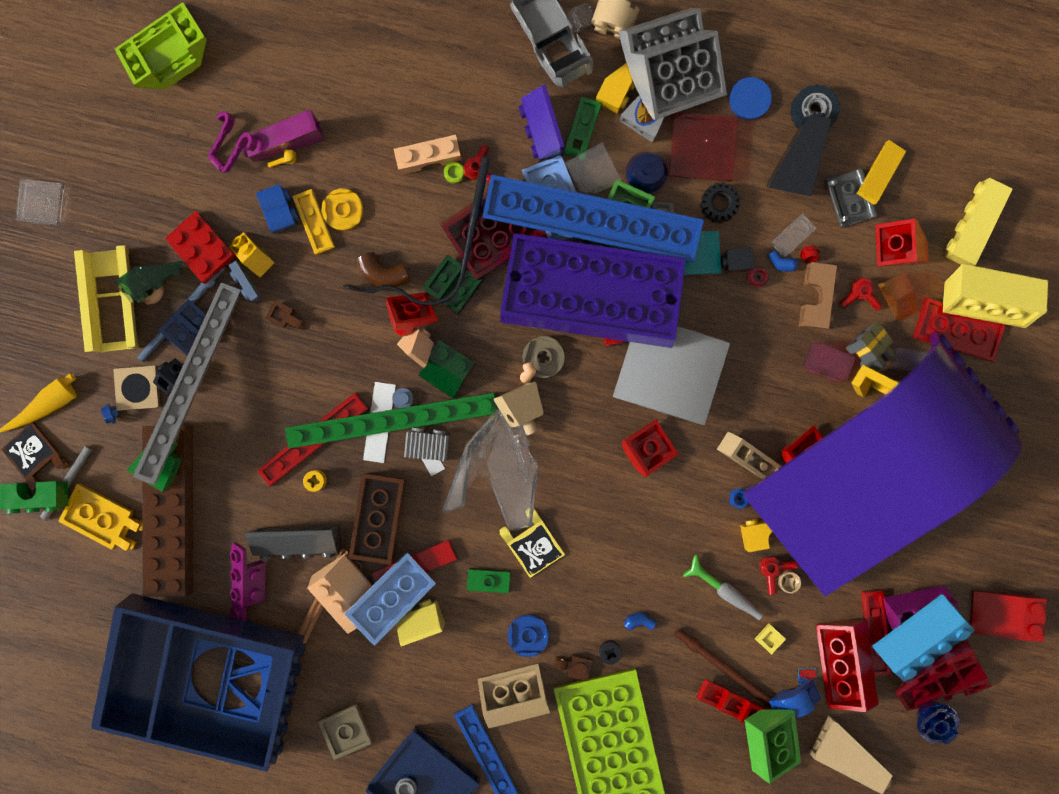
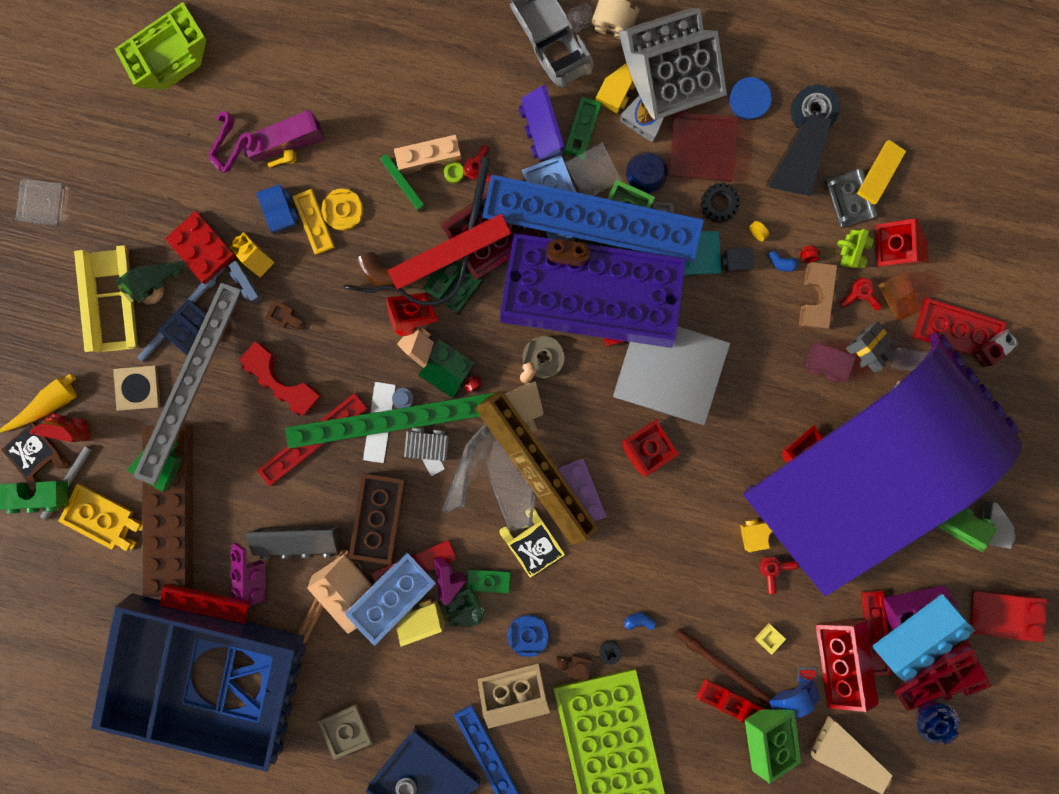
blue plate [101,403,119,424] -> none
black brick [153,358,184,396] -> none
yellow wheel [303,470,327,492] -> none
light grey piece [683,555,764,620] -> none
tan slope [717,432,782,479] -> none
blue plate [729,488,749,509] -> none
dark red plate [748,267,769,288] -> none
clear tile [770,213,817,258] -> none
tan wheel [776,570,801,593] -> none
yellow panel [852,365,898,397] -> none
light yellow piece [943,264,1048,328] -> none
light yellow brick [945,178,1013,266] -> none
none -> red slope [29,413,91,442]
none -> red tile [160,584,250,624]
none -> red arch [239,341,323,416]
none -> green tile [380,154,426,212]
none -> red tile [387,214,512,290]
none -> magenta slope [434,557,466,605]
none -> clear green slope [438,587,485,627]
none -> red plate [463,375,483,393]
none -> pearl gold brick [475,390,599,545]
none -> reddish brown plate [546,239,590,266]
none -> medium lavender wing [557,458,607,522]
none -> yellow tile [748,221,769,242]
none -> lime hips [837,229,874,268]
none -> bright green slope [936,507,997,553]
none -> dark red leg [971,329,1019,367]
none -> light grey slope [981,501,1016,549]

